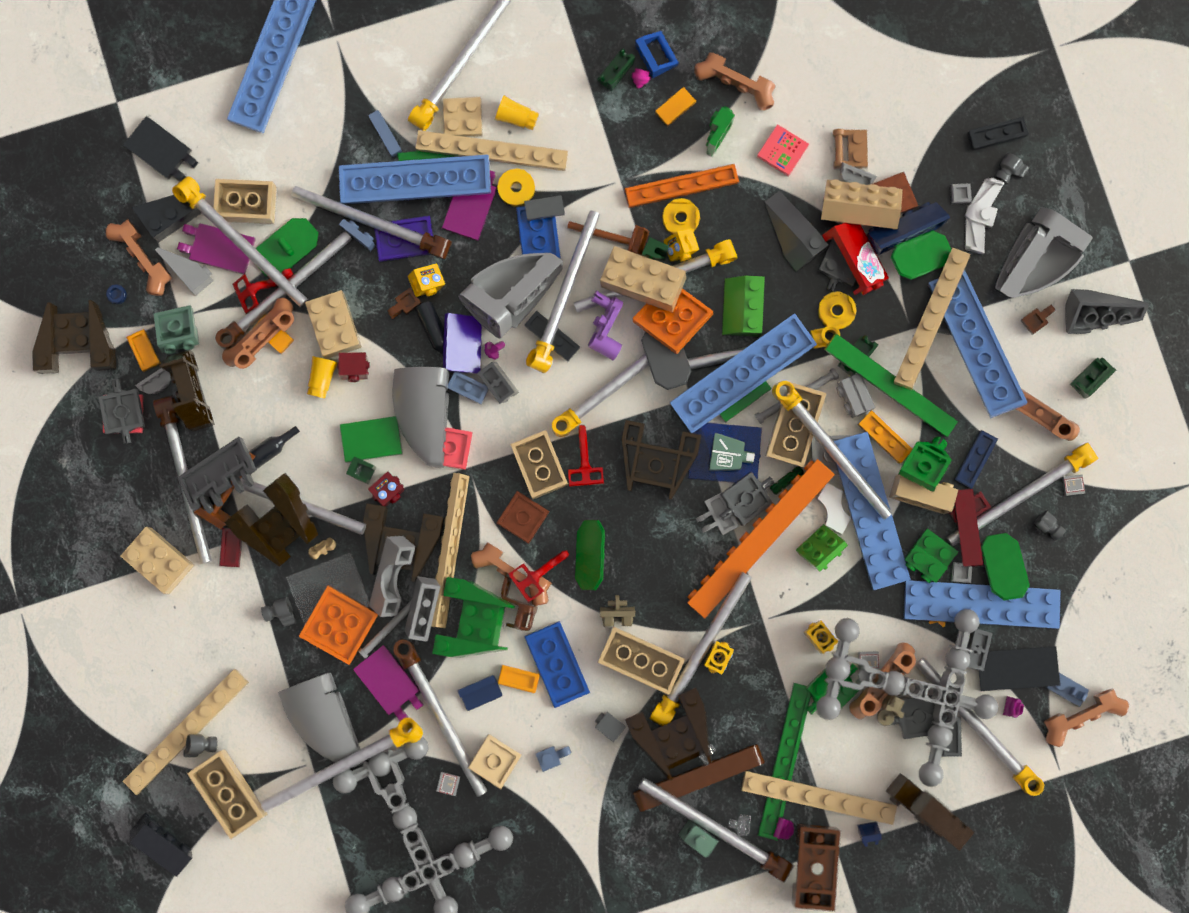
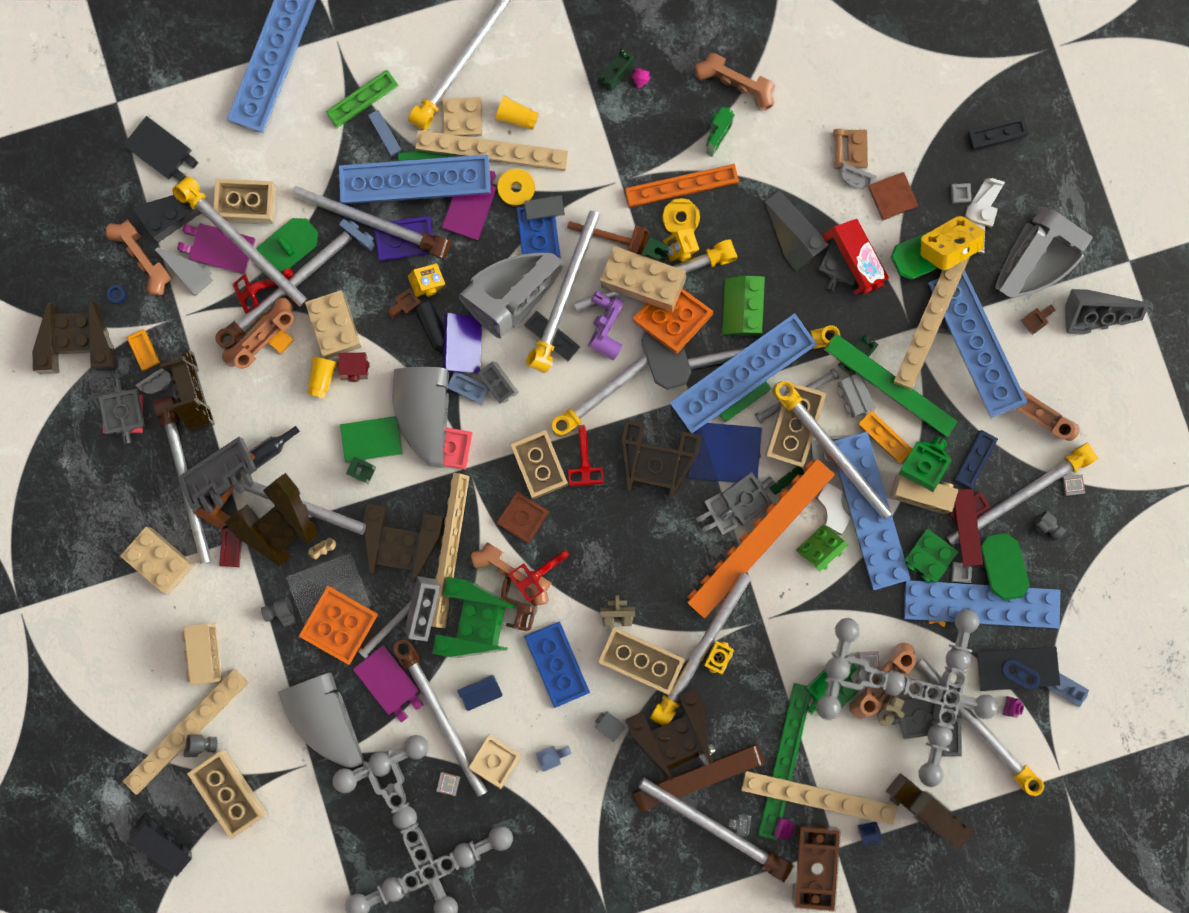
sand green plate [154,305,199,354] -> none
flat silver piece [261,717,423,812] -> none
dark red head [368,471,405,507] -> none
light grey arch [369,536,415,617] -> none
magenta plate [484,341,505,360] -> none
light orange tile [497,665,540,693] -> none
green shield [575,520,605,590] -> none
blue tile [635,31,679,78] -> none
light orange tile [655,87,696,127] -> none
sand green torso [678,819,719,858] -> none
sand green torso [709,433,755,471] -> none
coral tile [757,124,809,177] -> none
yellow head [804,620,838,654] -> none
yellow tile [818,291,857,329] -> none
tan brick [821,180,903,229] -> none
dark blue slope [866,202,950,256] -> none
dark grey hinge [967,629,993,671] -> none
dark grey piece [994,153,1029,184] -> none
nougat plate [1044,688,1129,747] -> none
dark green hinge [1070,357,1116,399] -> none
none -> tan brick [182,623,222,685]
none -> bright green tile [326,70,398,128]
none -> yellow axle [920,216,985,270]
none -> dark blue plate [1002,660,1041,689]

